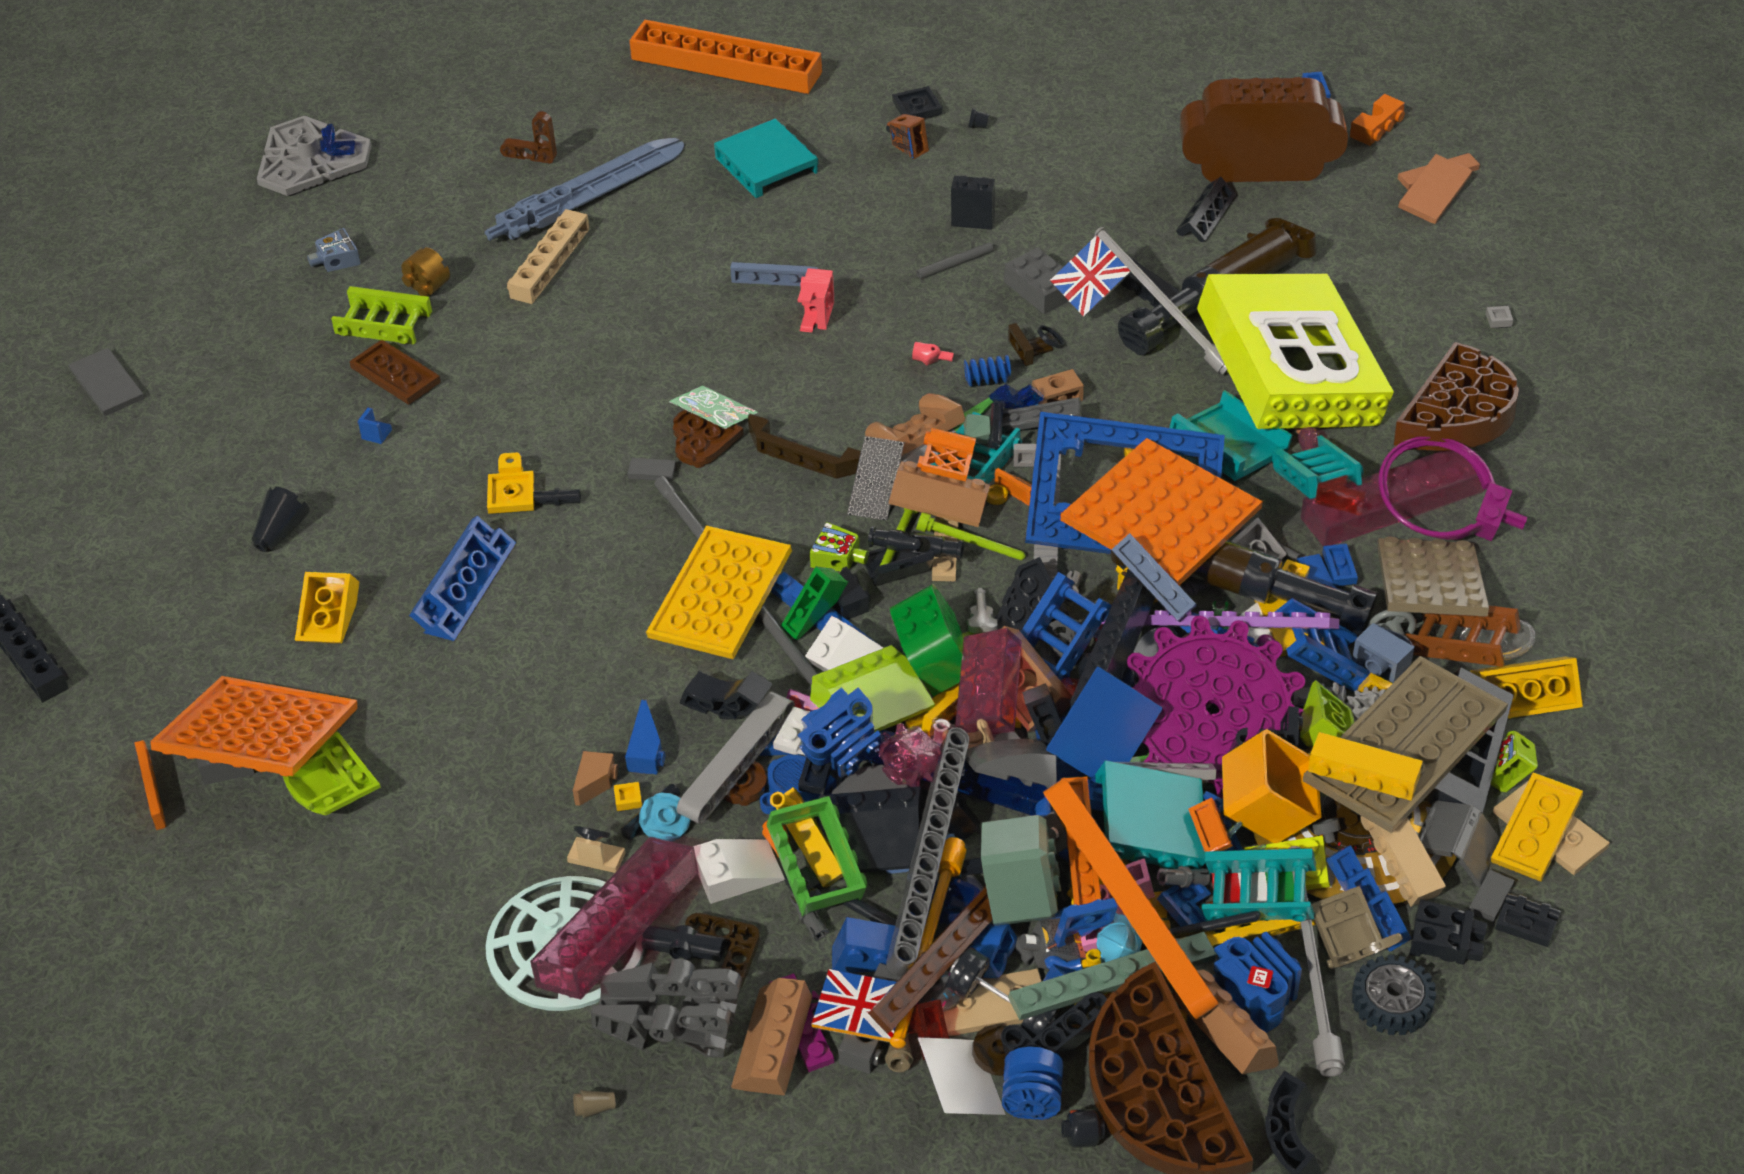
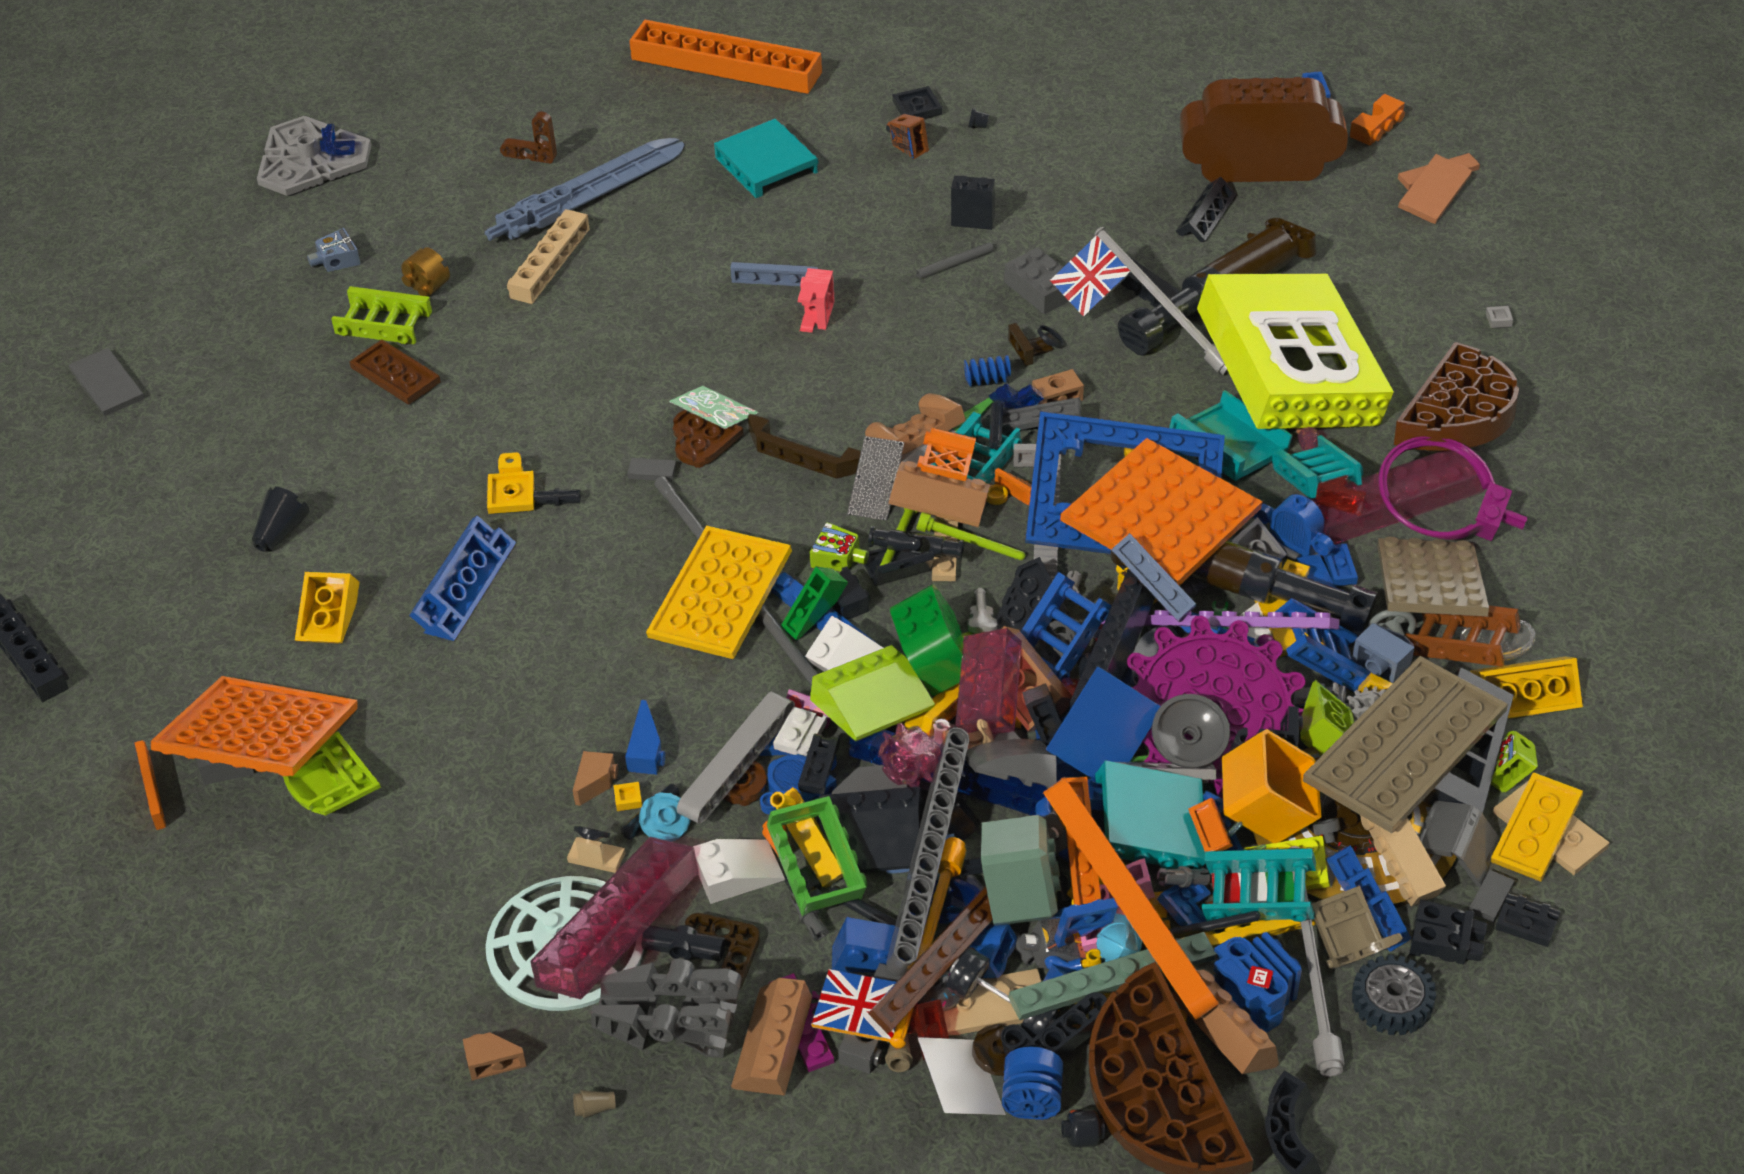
blue panel [358,408,392,444] -> none
black brick [679,670,772,720] -> none
blue piece [798,687,881,778] -> none
coral piece [912,342,954,365] -> none
sand green slope [963,414,990,444] -> none
yellow brick [1308,732,1423,801] -> none
none -> medium nougat slope [463,1032,527,1080]
none -> dark grey dish [1152,694,1230,768]
none -> blue piece [1254,494,1334,557]

